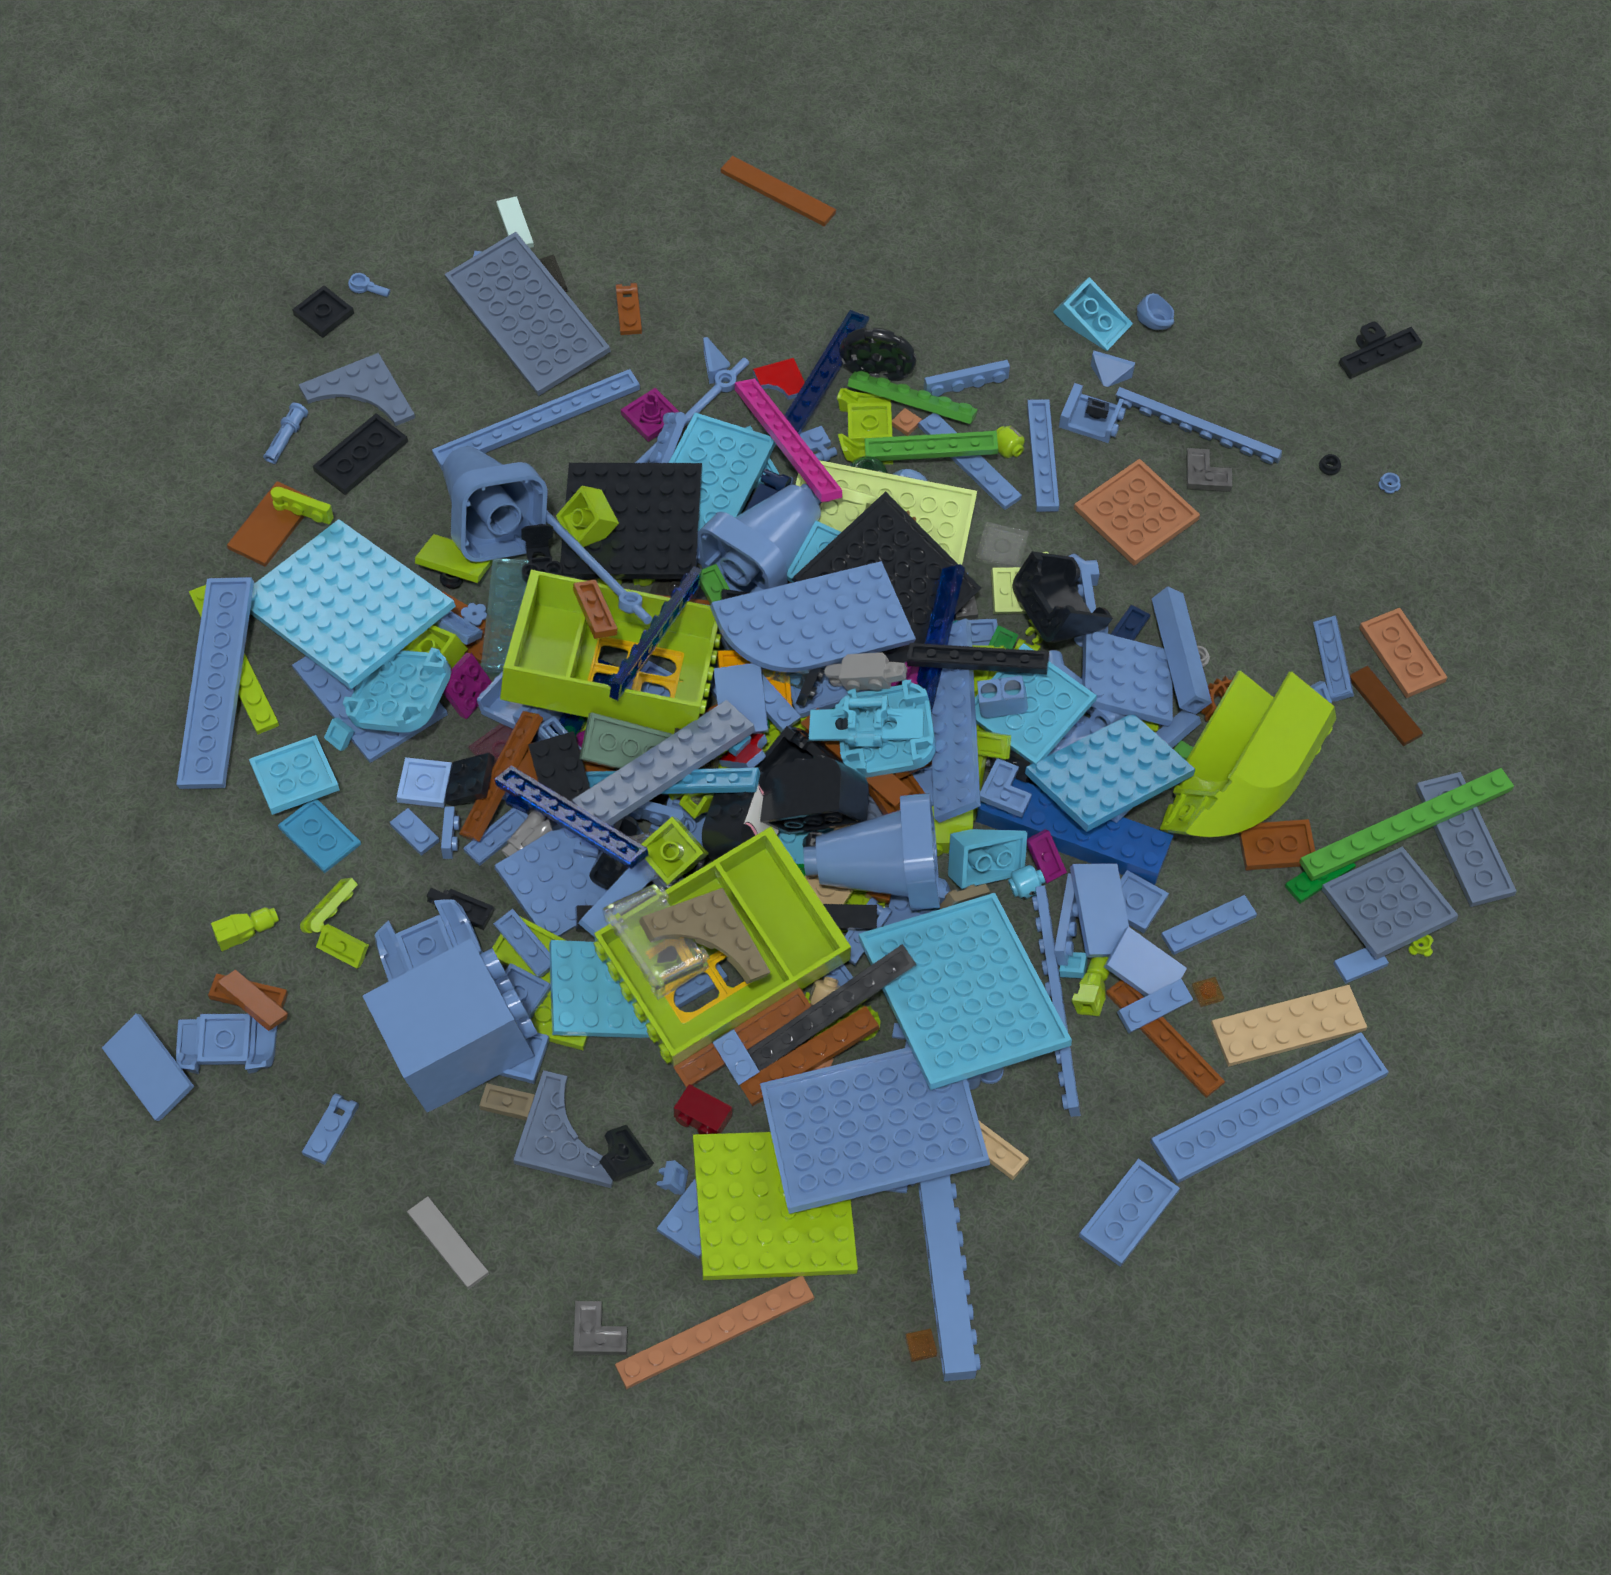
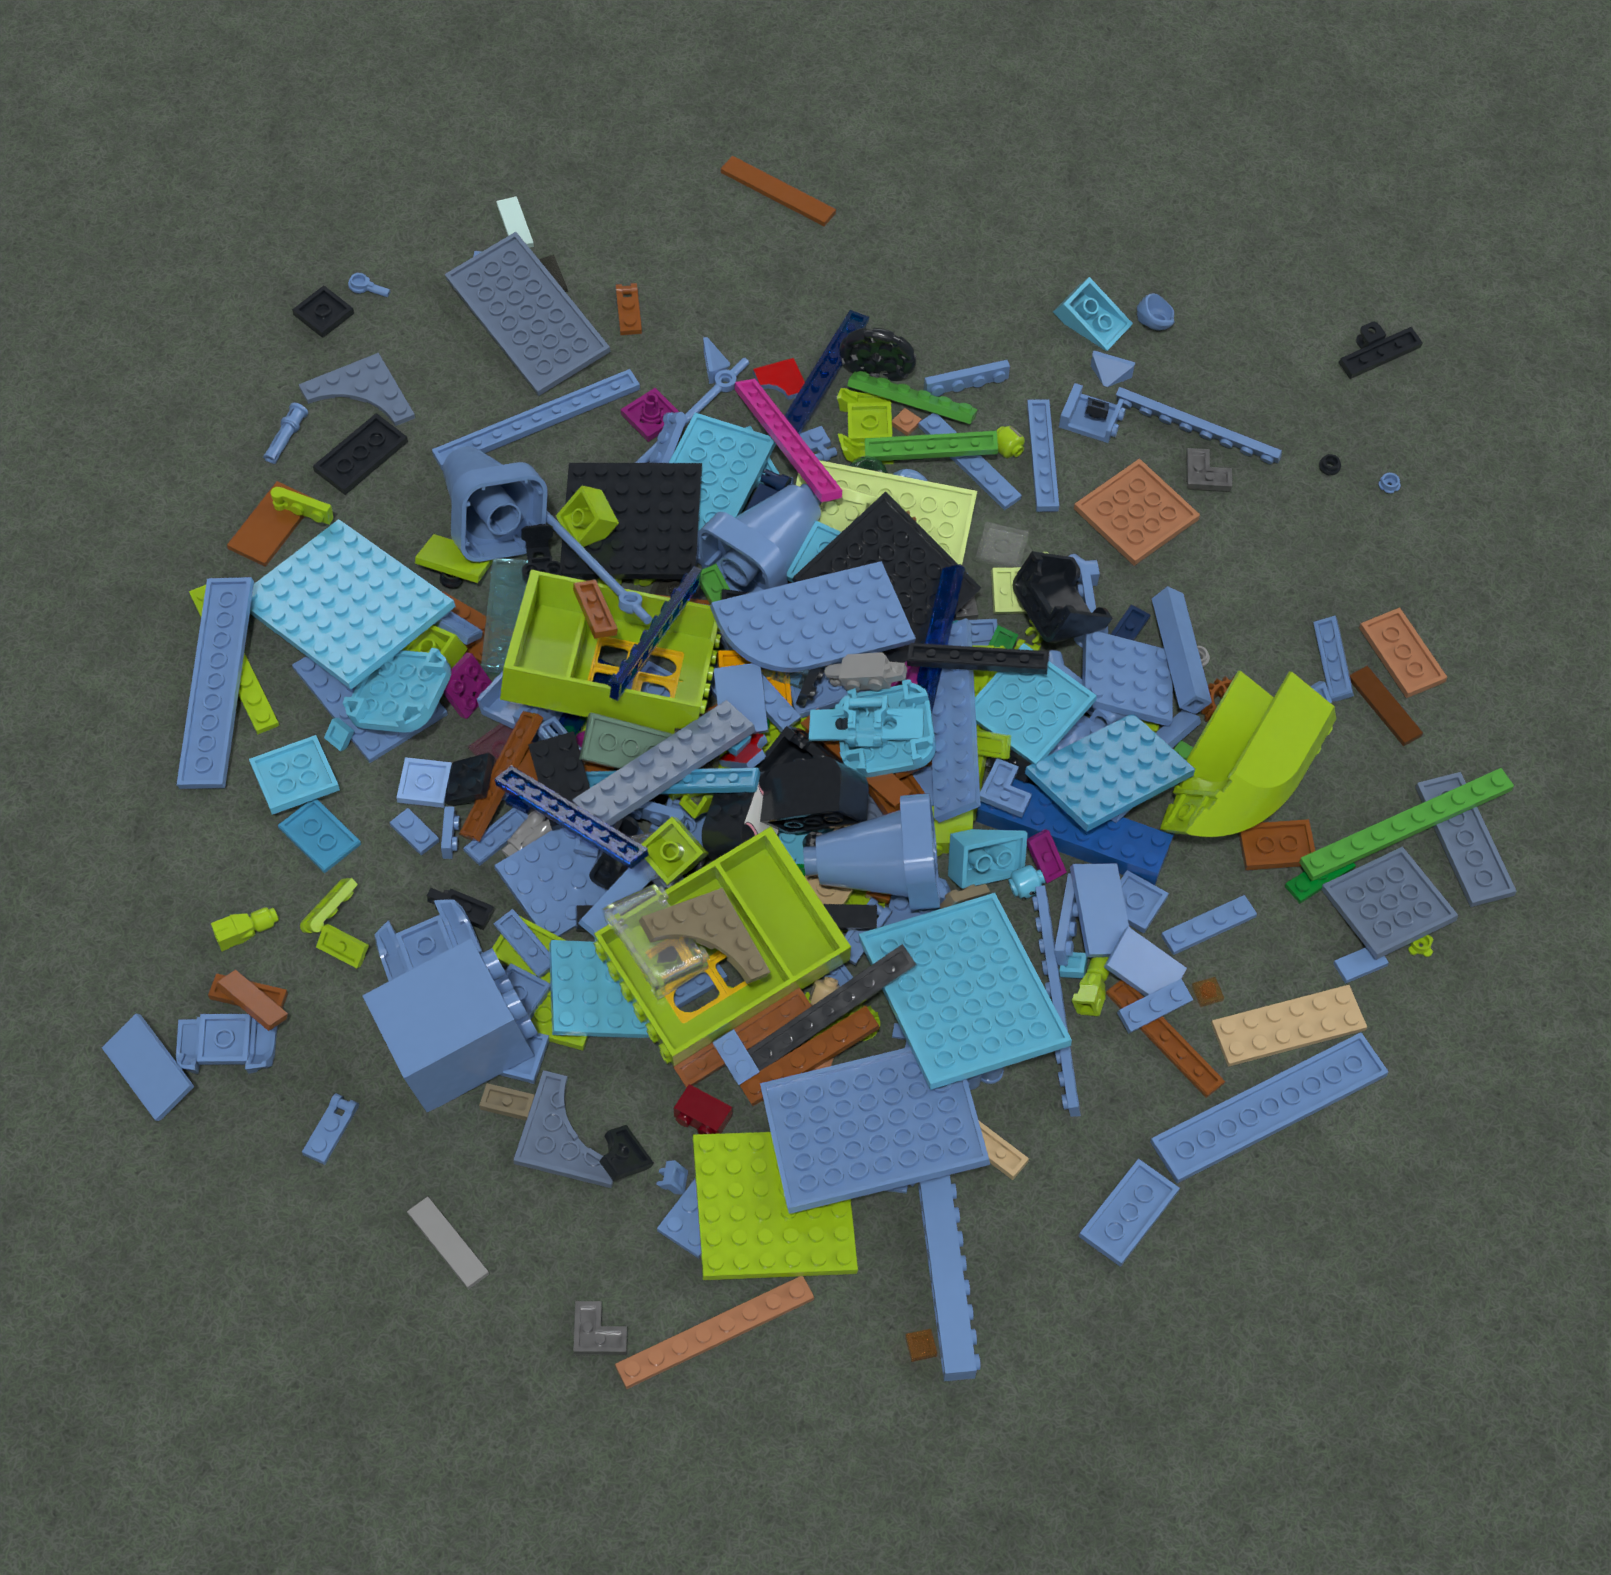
medium blue plant [461,603,487,626] -> none
medium blue piece [977,676,1028,718] -> none

